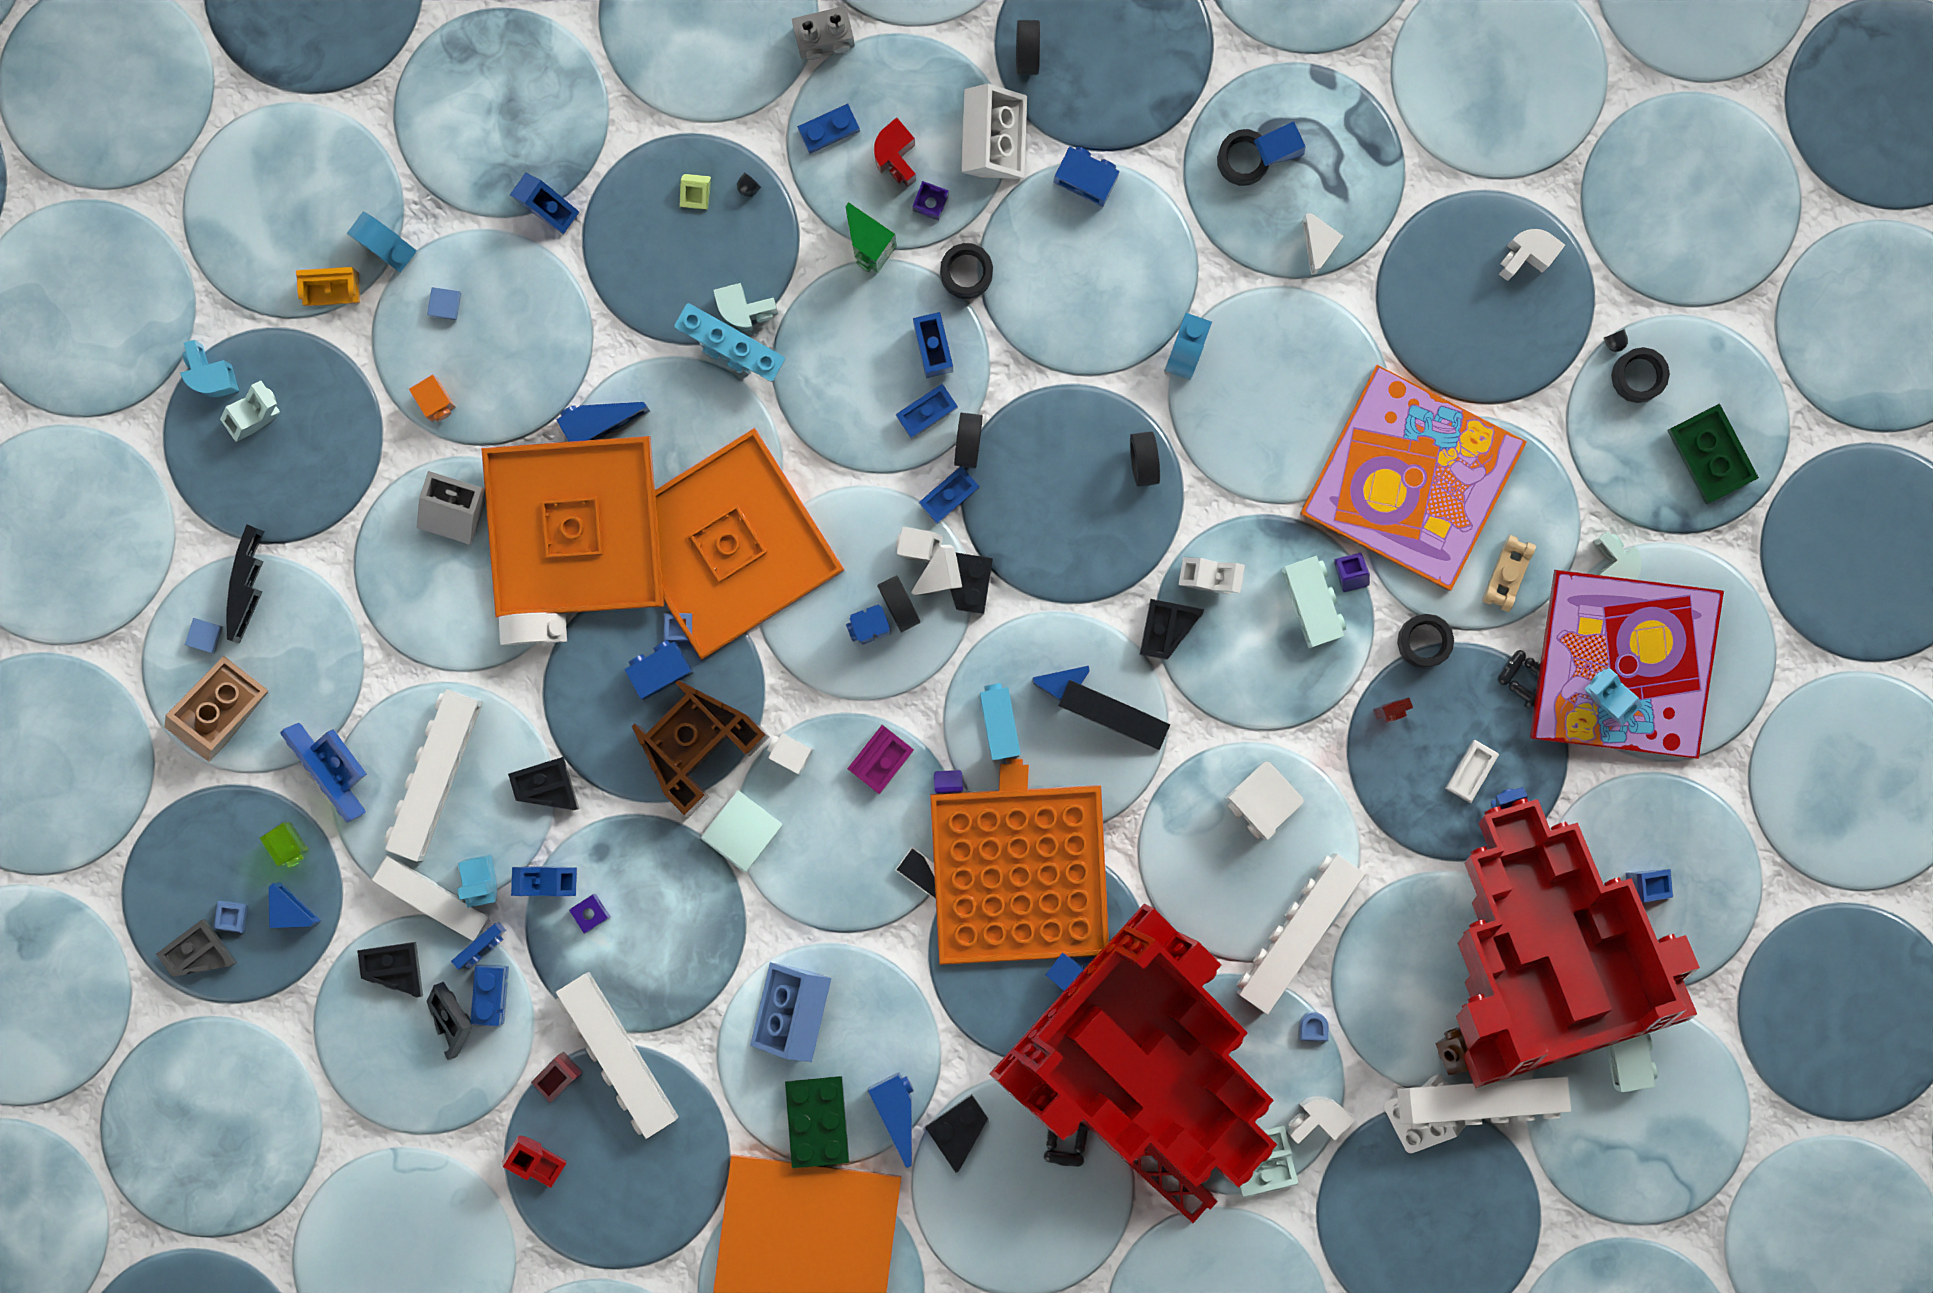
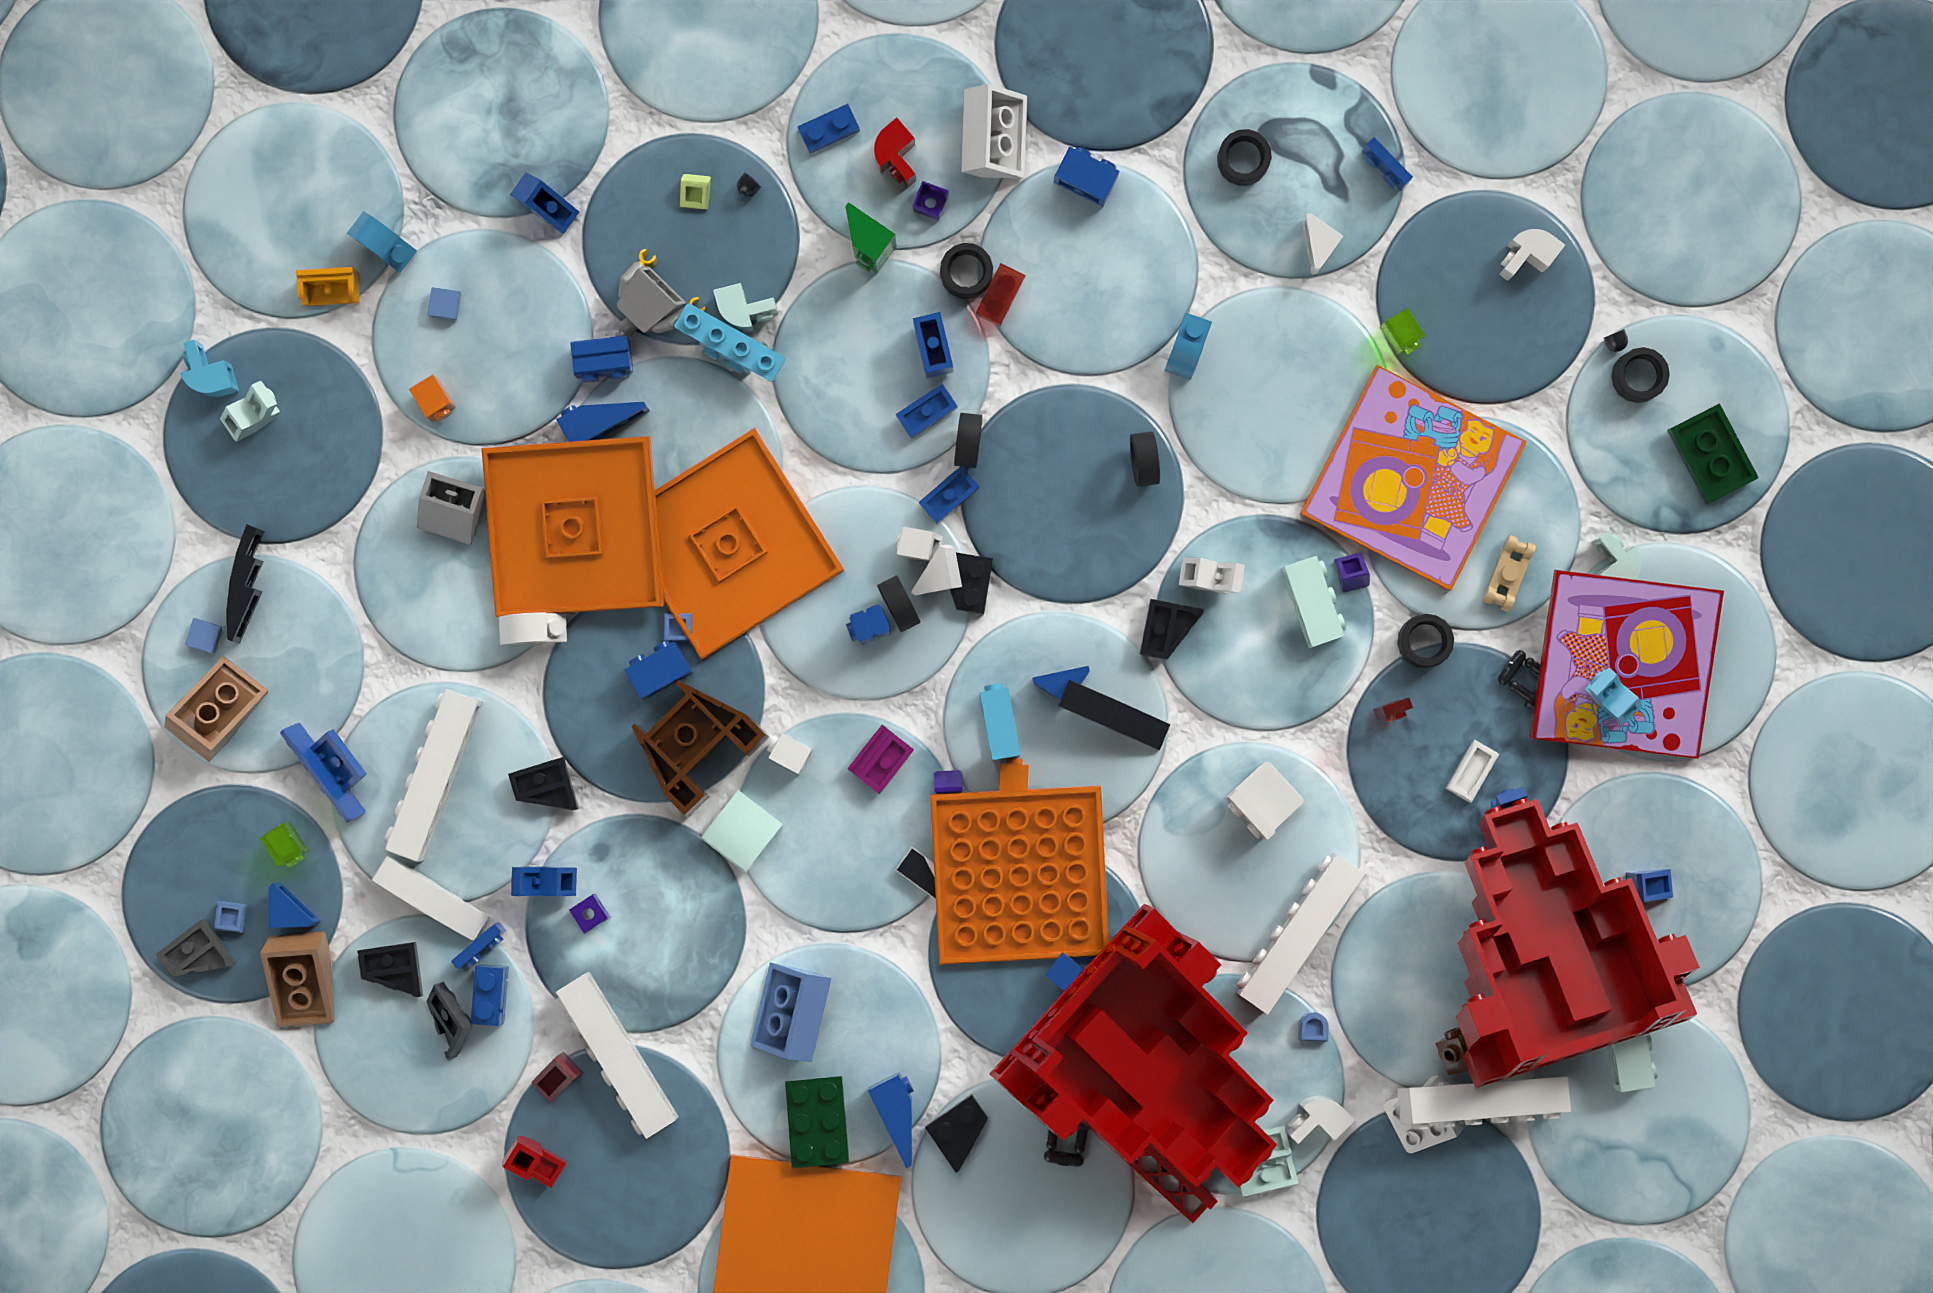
medium azure brick [457,855,497,908] -> none
light grey brick [791,6,855,60] -> none
black tyre [1016,20,1040,75] -> none
blue slope [1254,121,1306,166] -> none
none -> medium nougat slope [260,931,335,1027]
none -> blue brick [570,335,633,383]
none -> light grey torso [617,249,706,337]
none -> clear red plate [976,263,1026,327]
none -> blue plate [1362,137,1413,191]
none -> clear neon green brick [1379,307,1426,355]

